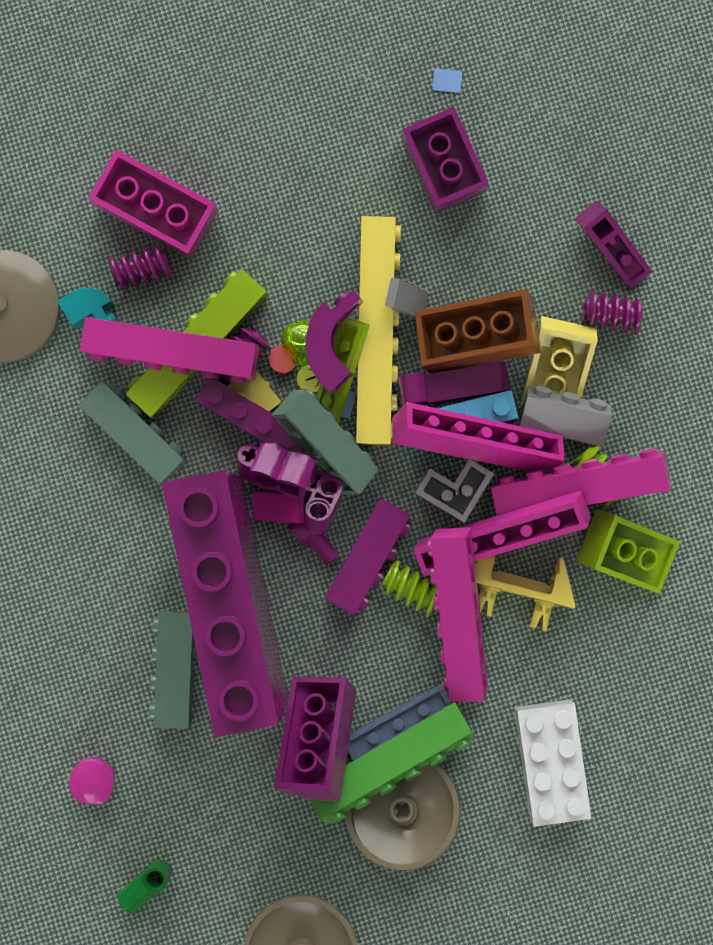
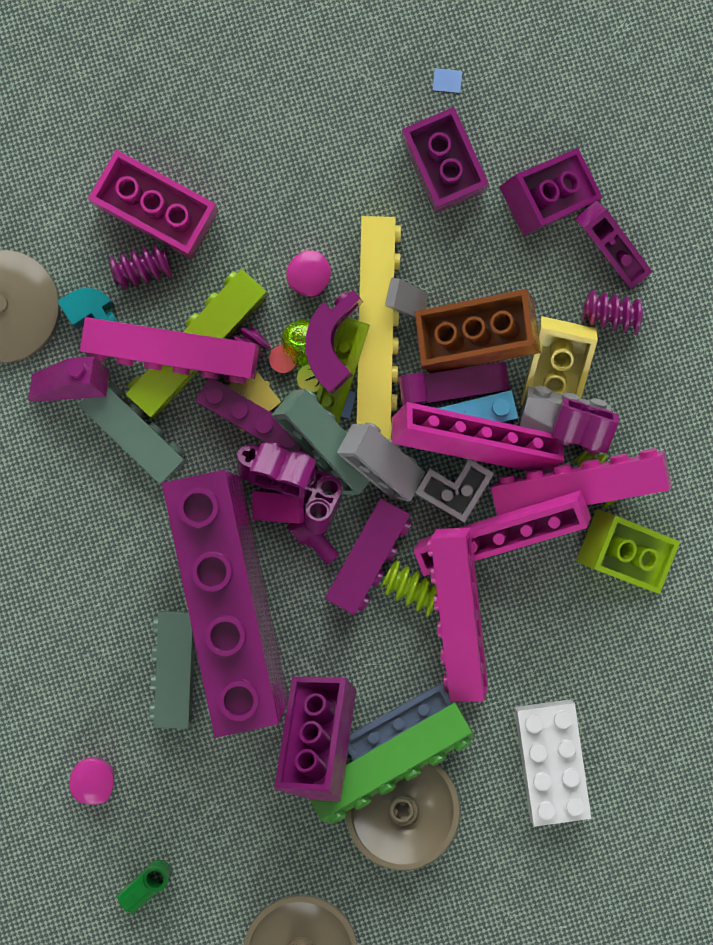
light yellow hose [475,555,575,632] -> none
none -> magenta slope [28,356,110,402]
none -> dark pink hair [286,250,331,297]
none -> light grey brick [337,423,425,501]
none -> magenta slope [499,148,603,237]
none -> magenta brick [552,398,619,454]

